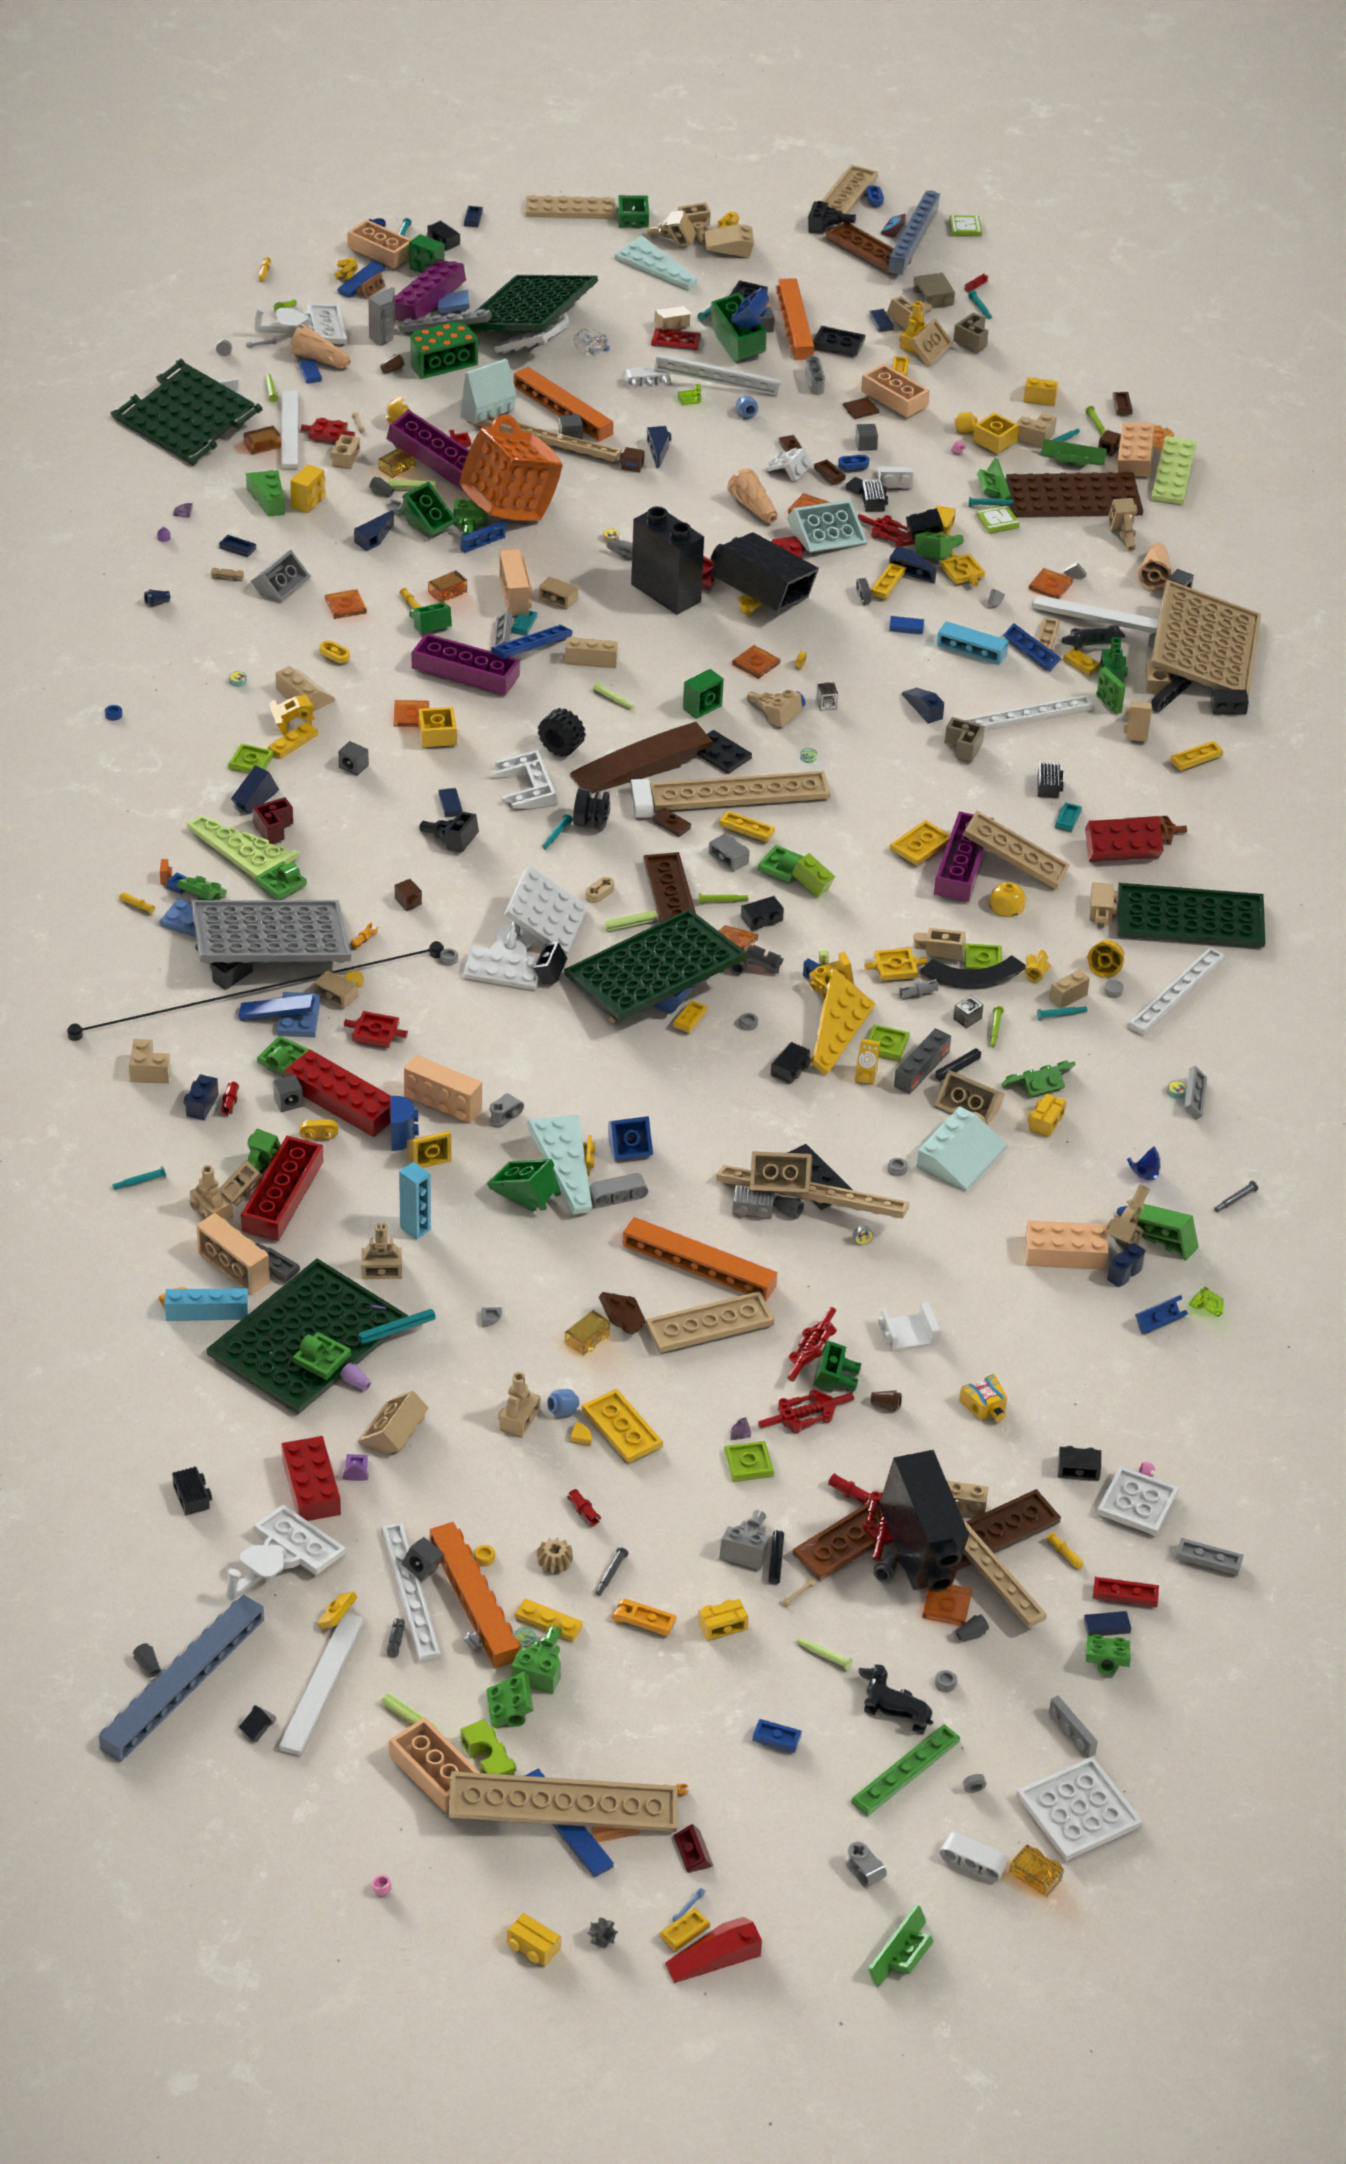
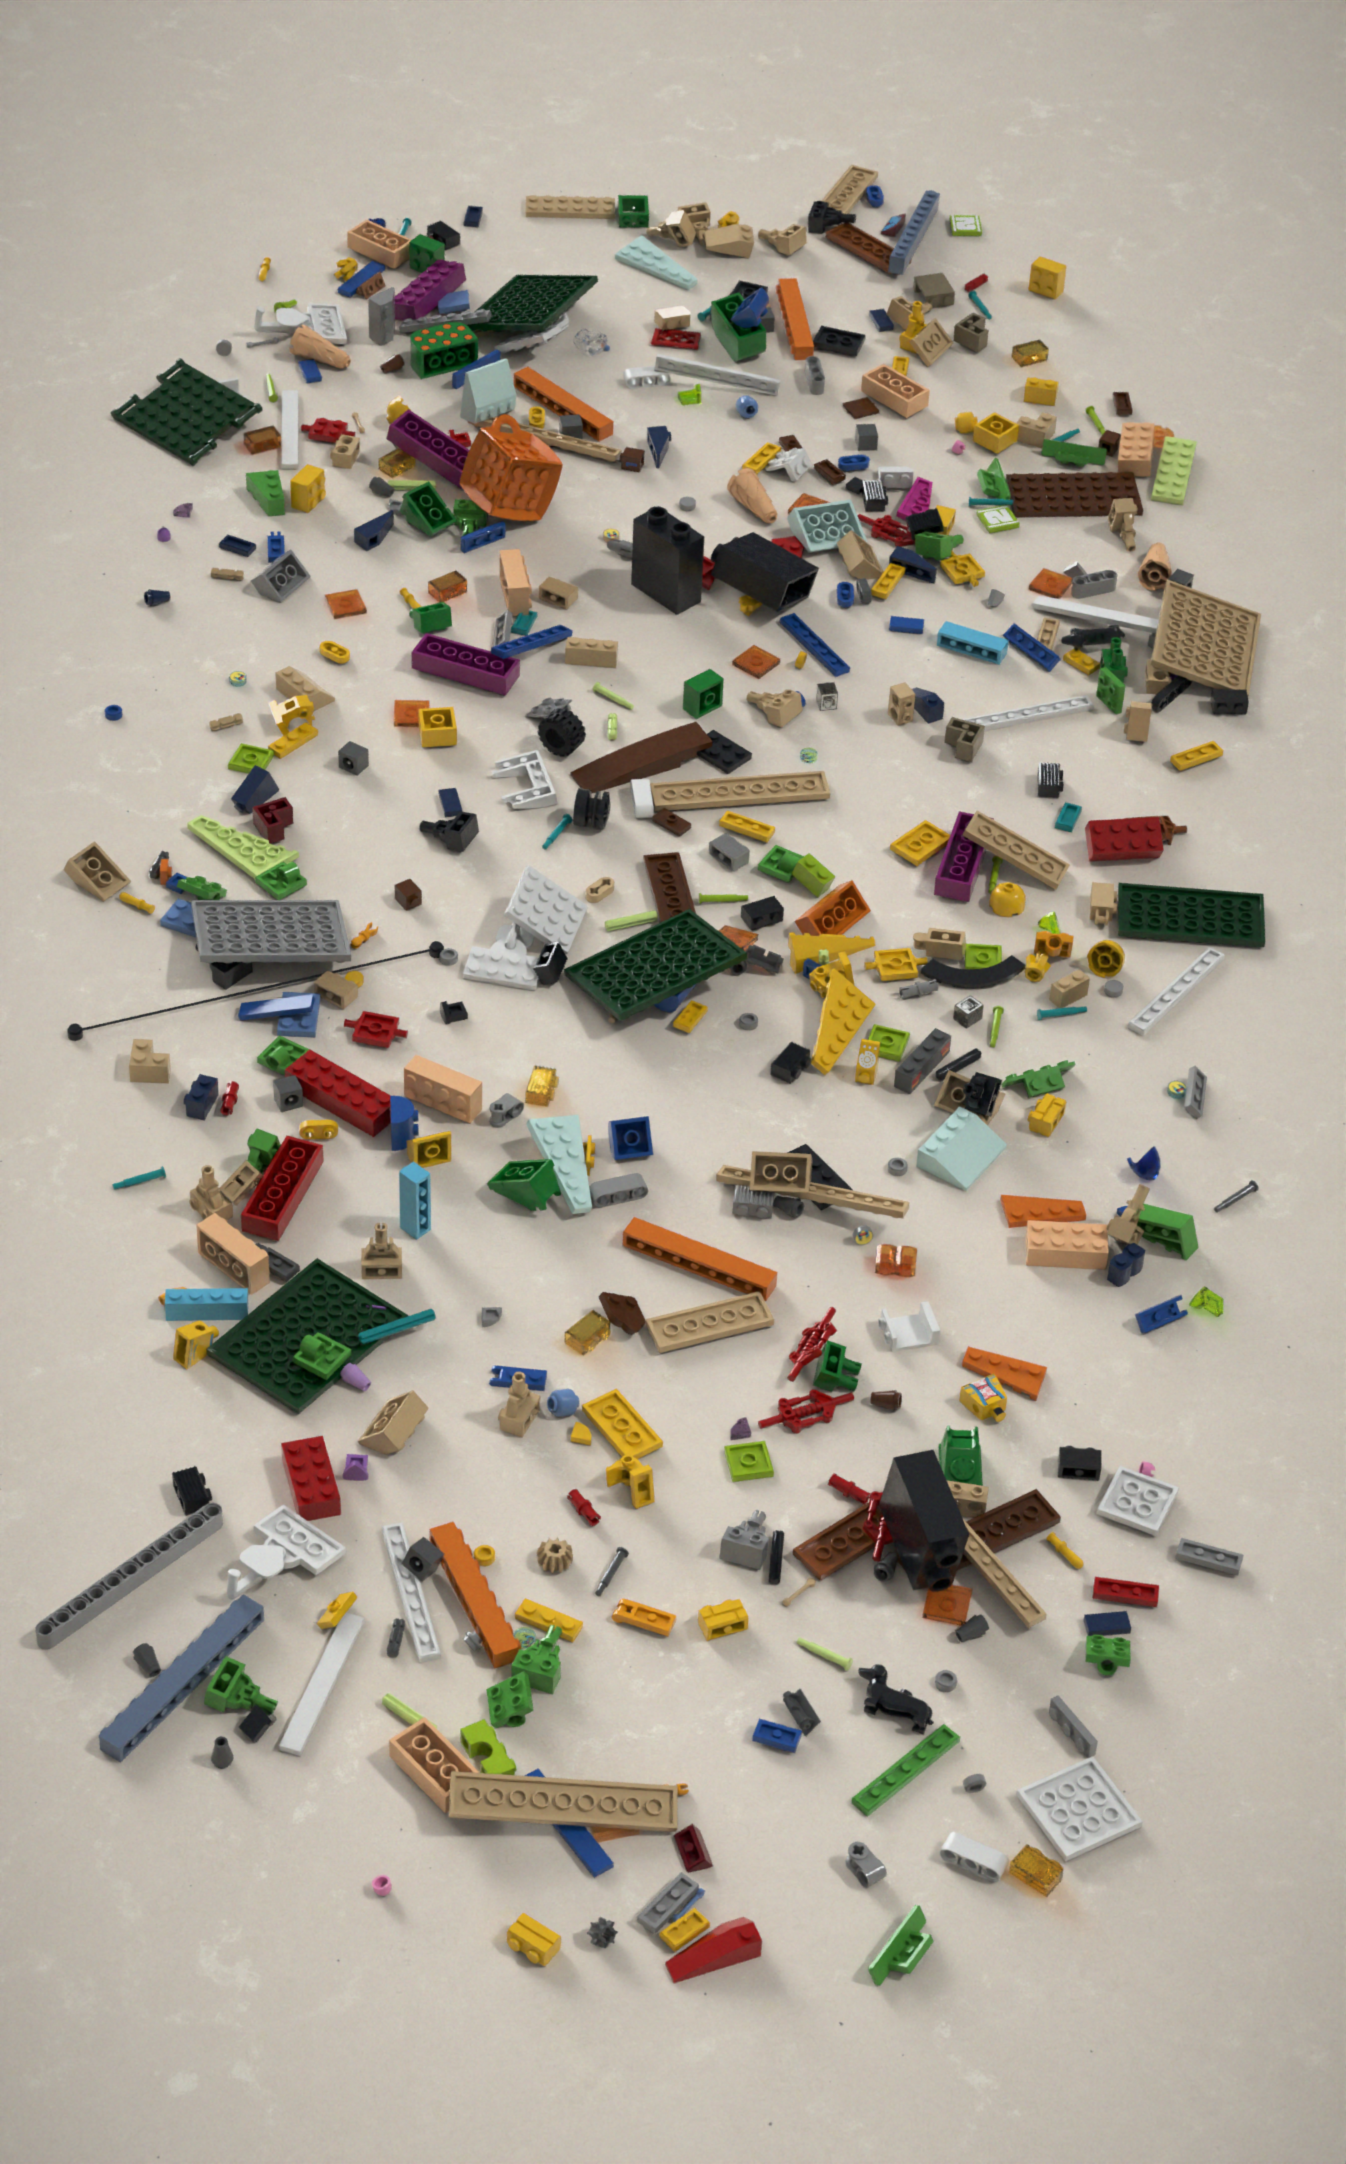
none -> light grey beam [35,1503,223,1650]
none -> tan slope [64,841,131,902]
none -> dark grey axle [149,851,169,879]
none -> yellow torso [173,1320,219,1369]
none -> bright green brick [204,1656,278,1714]
none -> tan axle [209,713,243,731]
none -> dark grey cone [211,1736,234,1769]
none -> blue hinge [267,531,285,563]
none -> black tile [440,1001,468,1024]
none -> blue tile [452,349,501,389]
none -> blue hinge [489,1365,547,1391]
none -> light grey hinge [525,698,572,718]
none -> clear yellow brick [525,1065,559,1107]
none -> yellow plate [529,406,545,429]
none -> yellow tile [606,1454,655,1509]
none -> yellowish green axle [608,713,617,740]
none -> light grey plate [637,1872,699,1934]
none -> light grey tile [679,497,696,511]
none -> yellow plate [742,442,781,474]
none -> tan brick [758,224,807,255]
none -> blue tile [780,613,850,677]
none -> dark grey hinge [783,1689,821,1736]
none -> yellow wedge [788,932,875,974]
none -> orange slope [795,880,871,936]
none -> blue plate [836,582,854,608]
none -> tan slope [837,530,883,580]
none -> clear orange brick [875,1244,917,1277]
none -> tan brick [888,682,915,726]
none -> dark pink wing [896,477,933,521]
none -> green piece [938,1426,983,1486]
none -> orange wing [962,1346,1047,1401]
none -> black brick [963,1072,1002,1117]
none -> lime piece [988,855,1003,894]
none -> orange wing [1000,1195,1087,1228]
none -> clear yellow brick [1012,339,1049,367]
none -> yellow brick [1028,256,1067,300]
none -> light orange plate [1034,931,1074,958]
none -> clear neon green tile [1038,912,1061,934]
none -> light grey beam [1071,570,1117,599]

